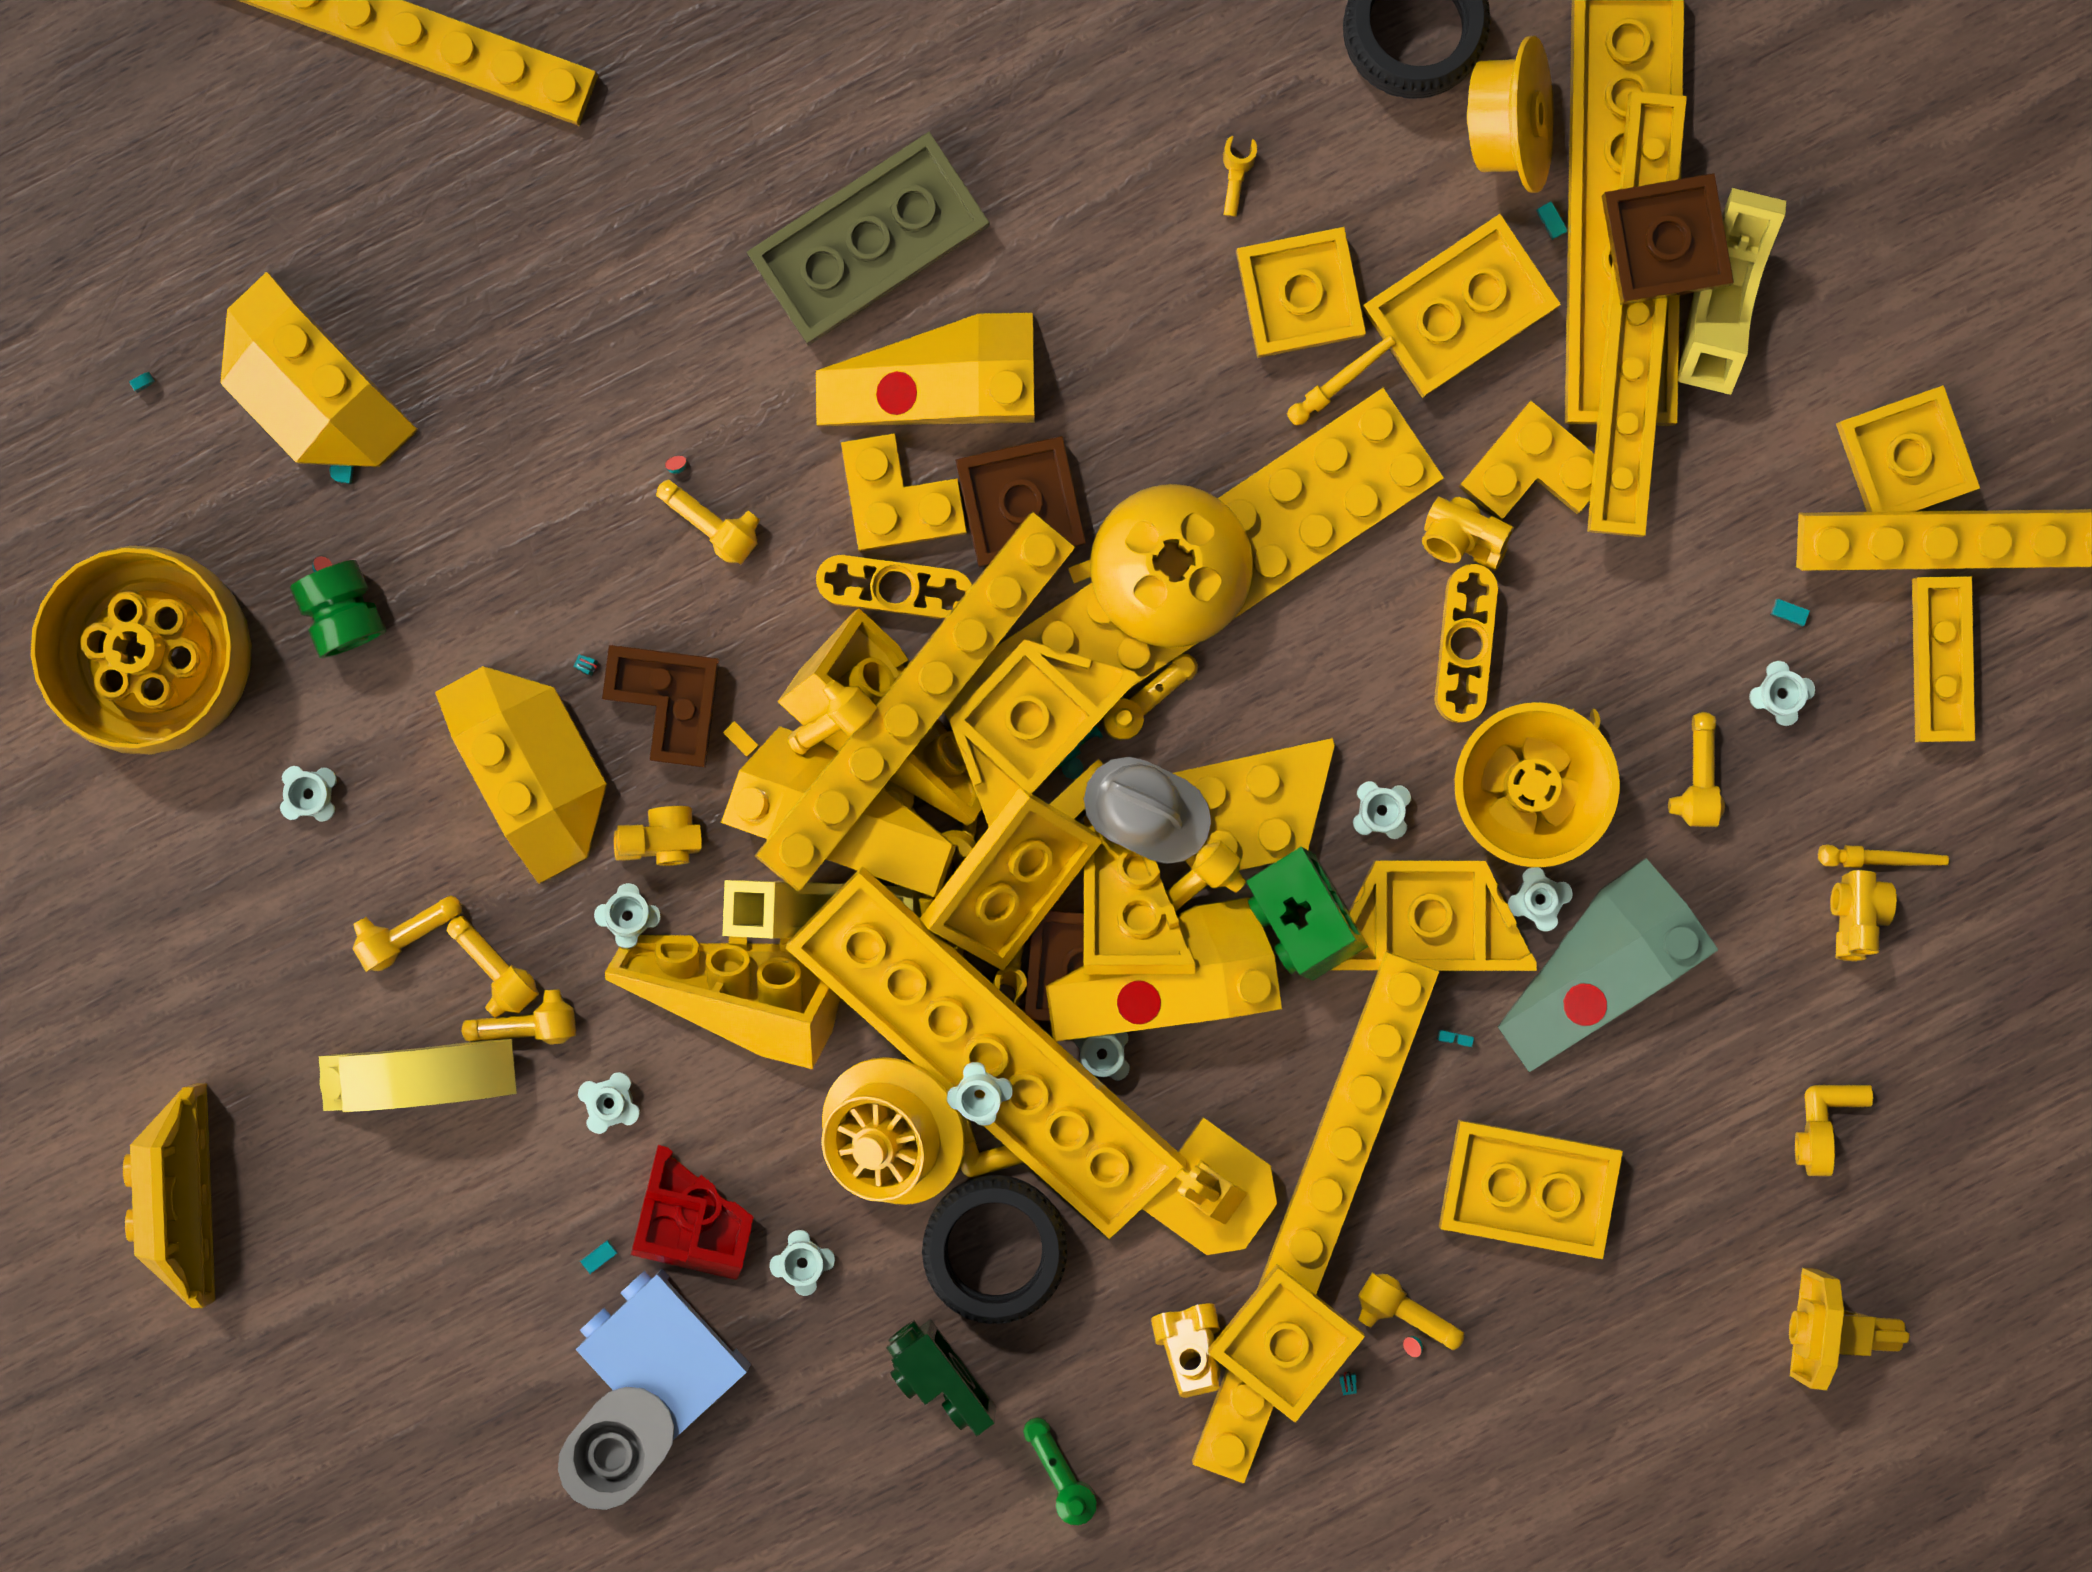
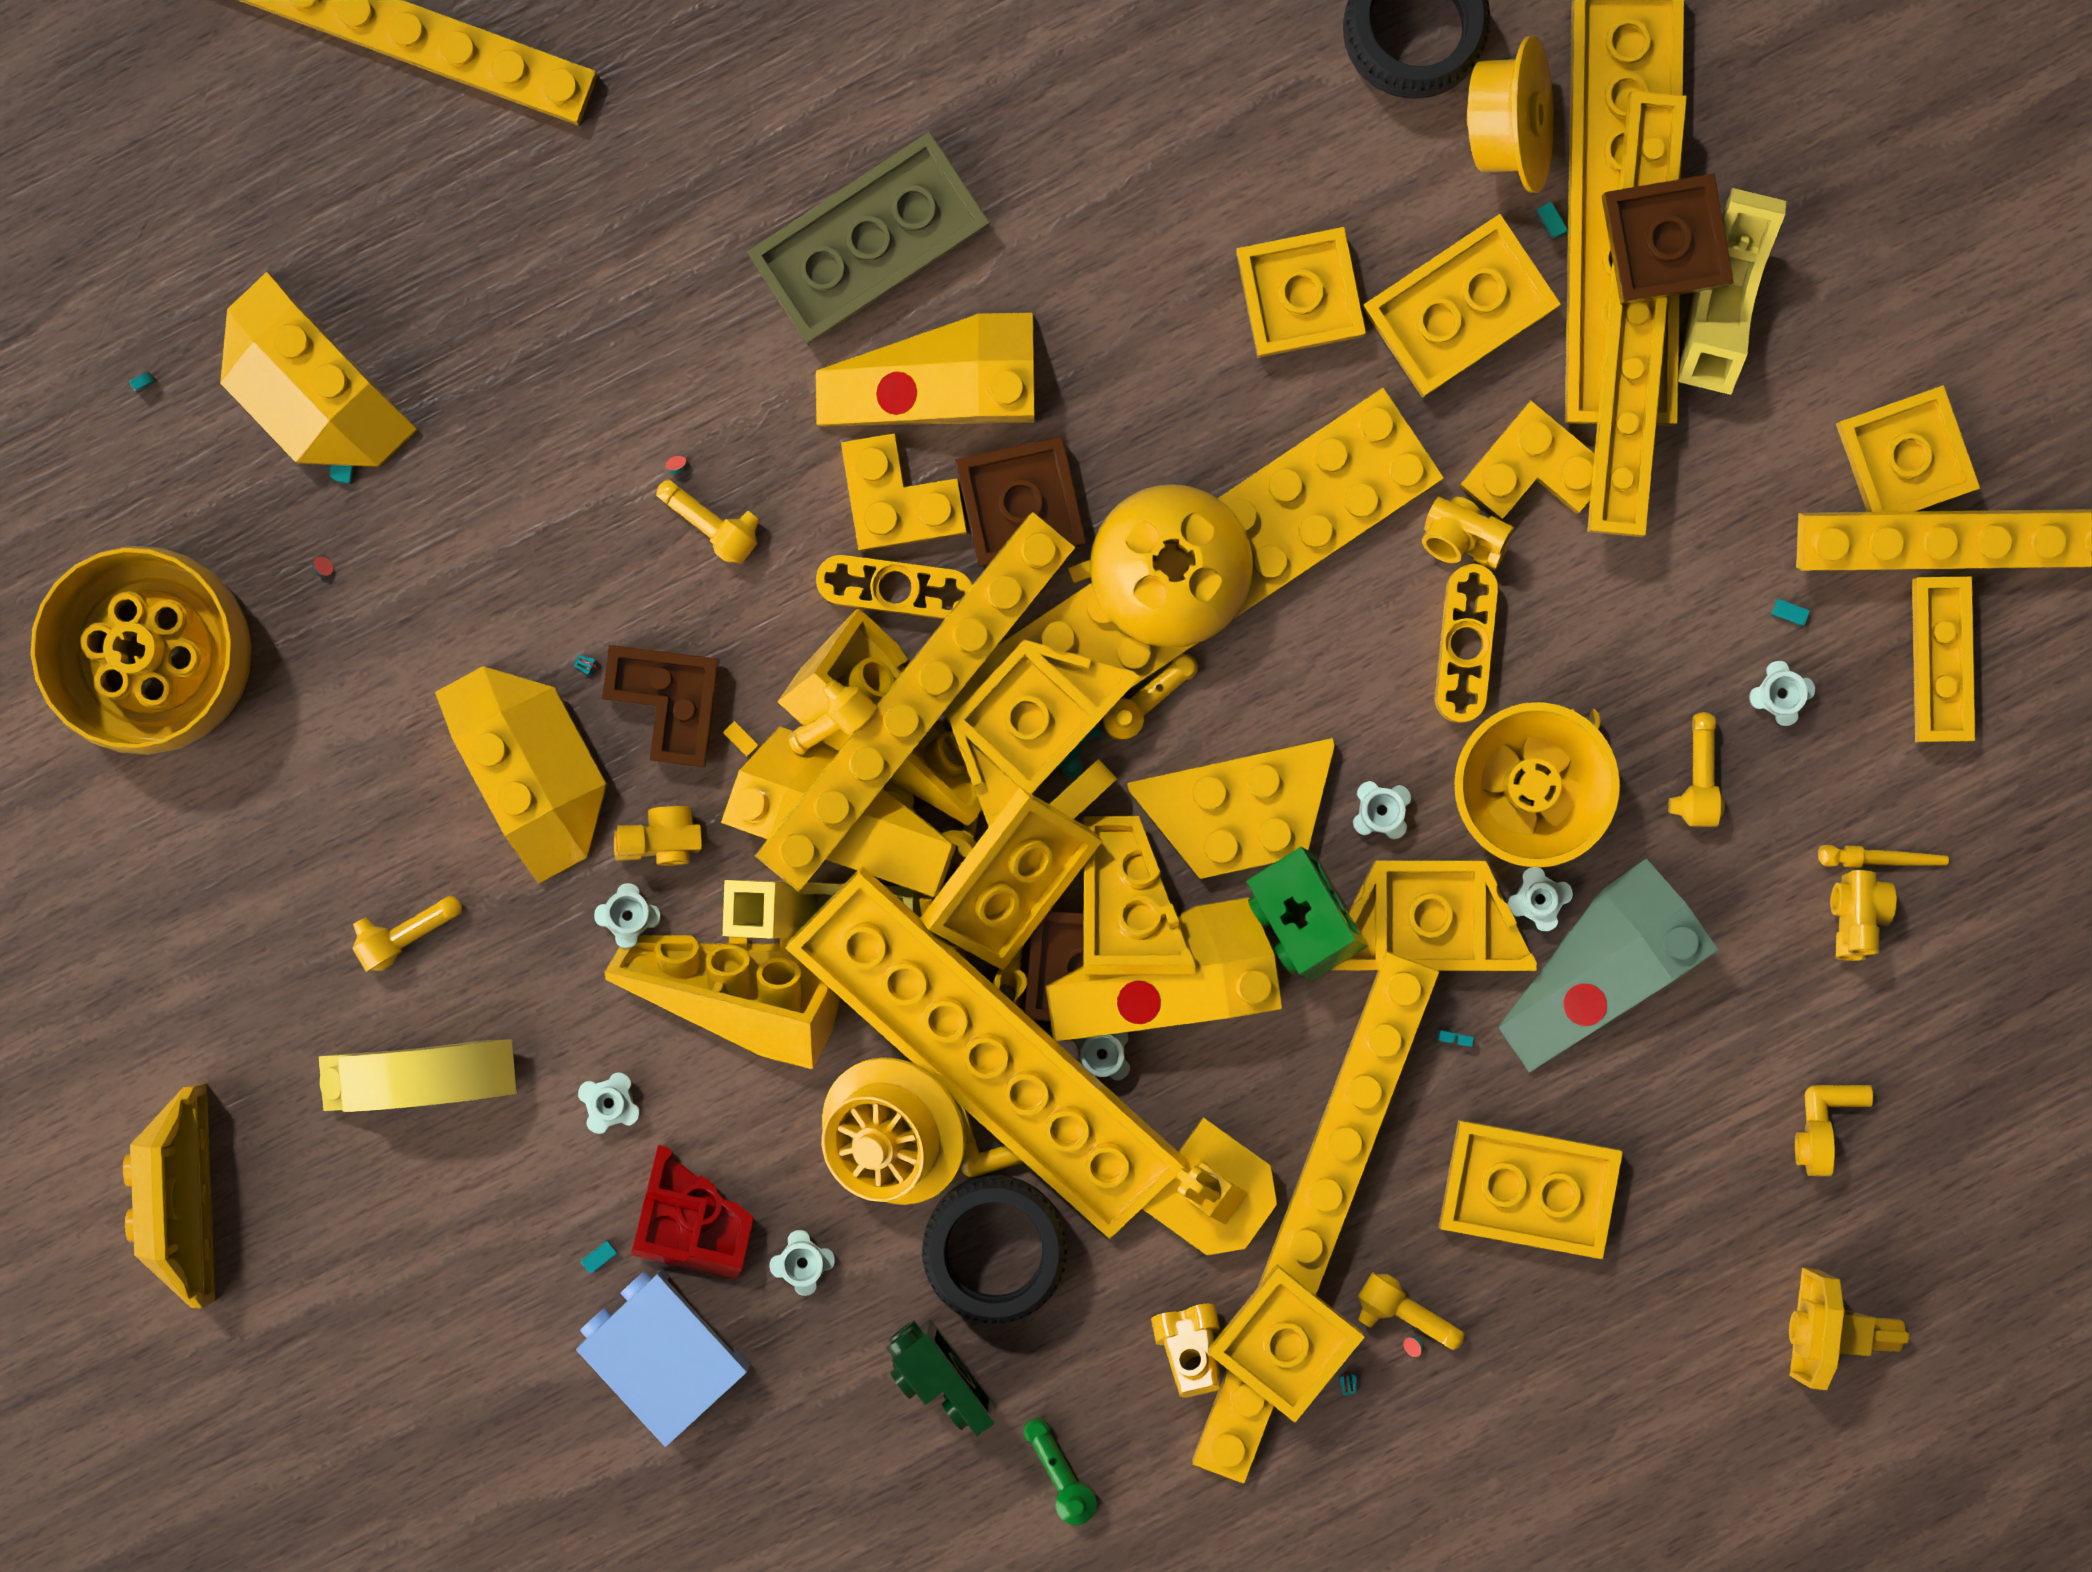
light aqua plate [280,766,337,822] -> none
green wheel [290,560,386,659] -> none
yellow piece [446,916,539,1018] -> none
yellow piece [461,989,576,1045] -> none
light grey piece [558,1387,674,1510] -> none
light aqua plate [947,1062,1013,1126] -> none
light grey piece [1084,757,1211,864] -> none
yellow piece [1166,839,1246,911] -> none
yellow hand [1223,136,1257,217] -> none
yellow piece [1287,335,1396,425] -> none

